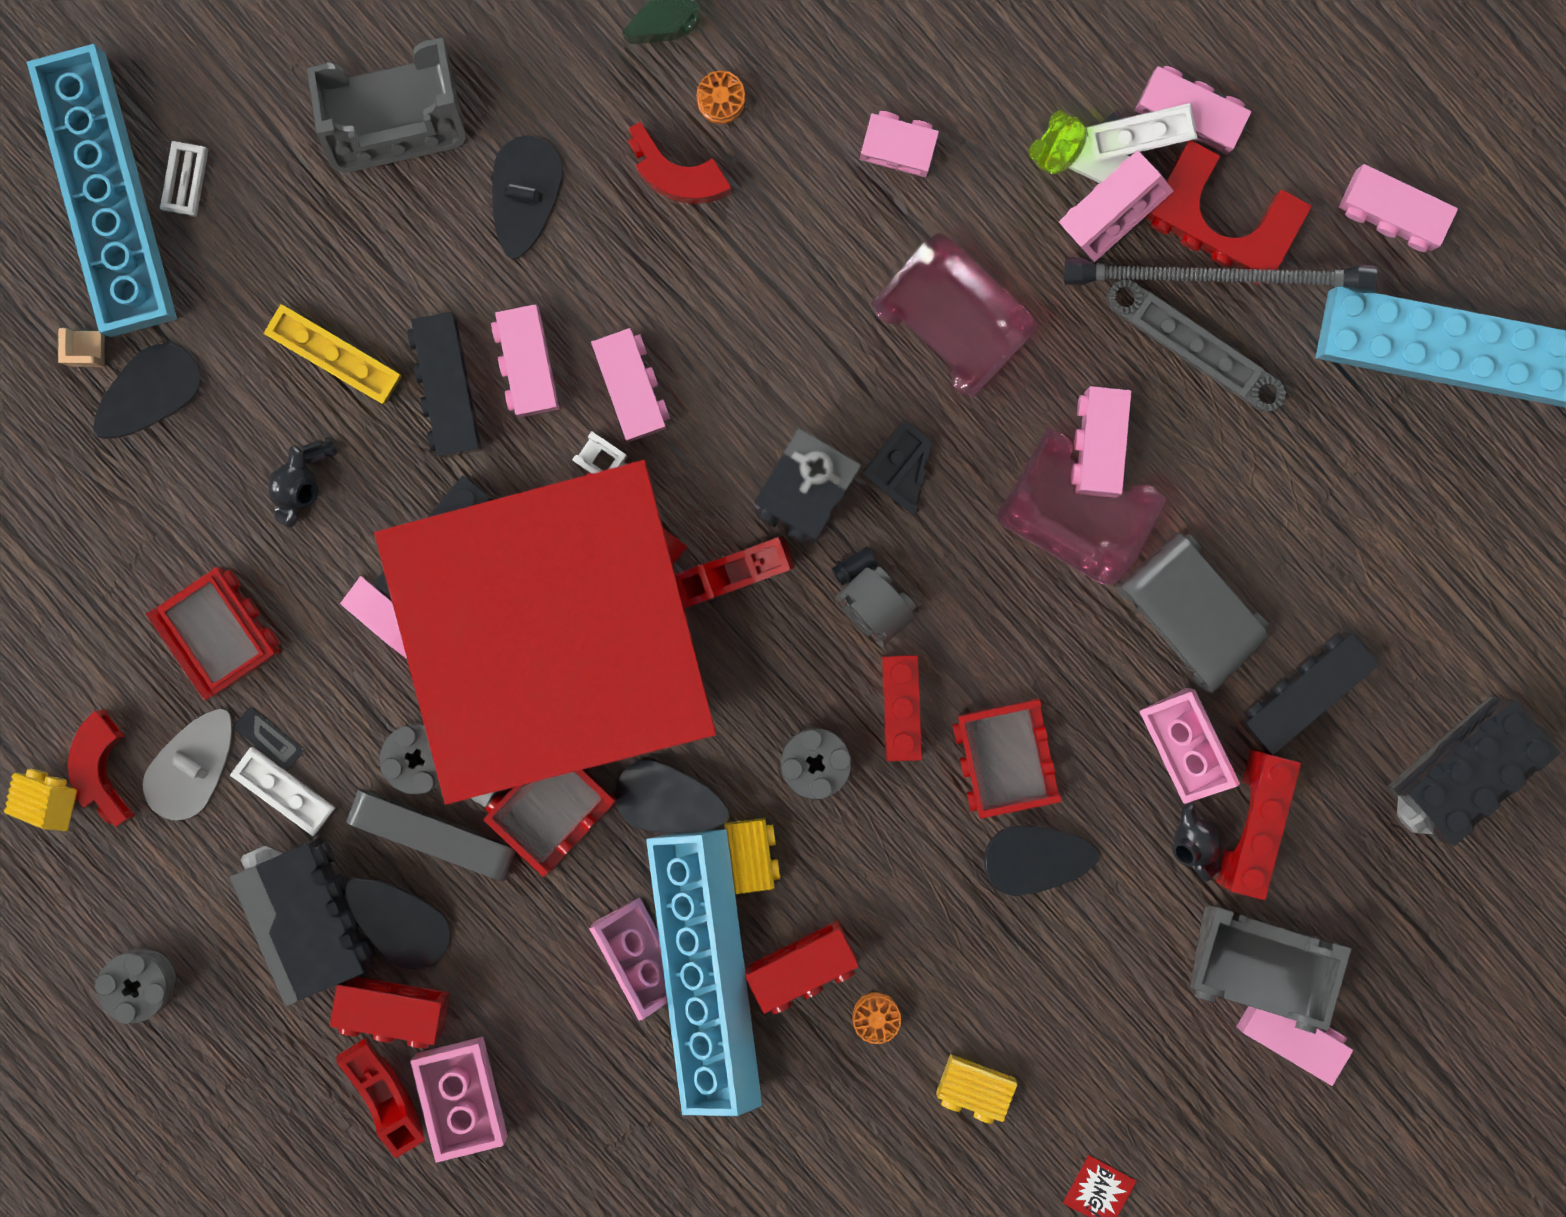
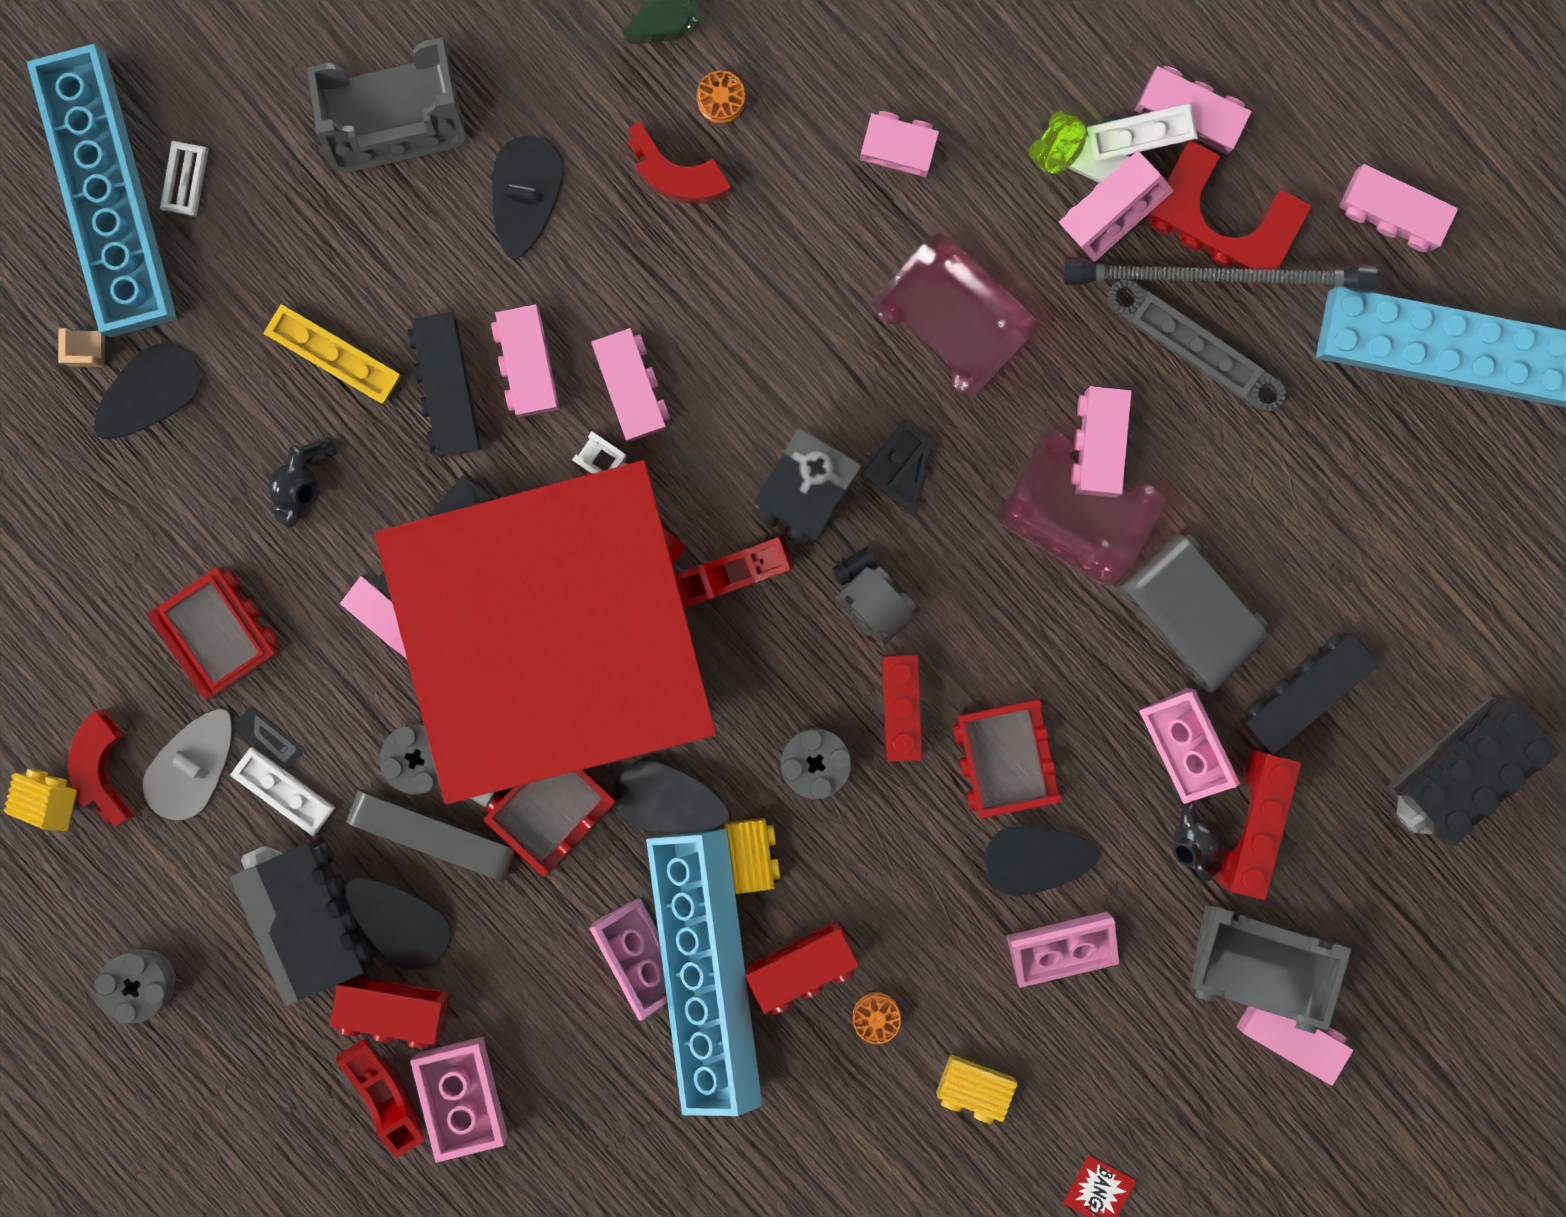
none -> bright pink slope [1006,912,1119,988]

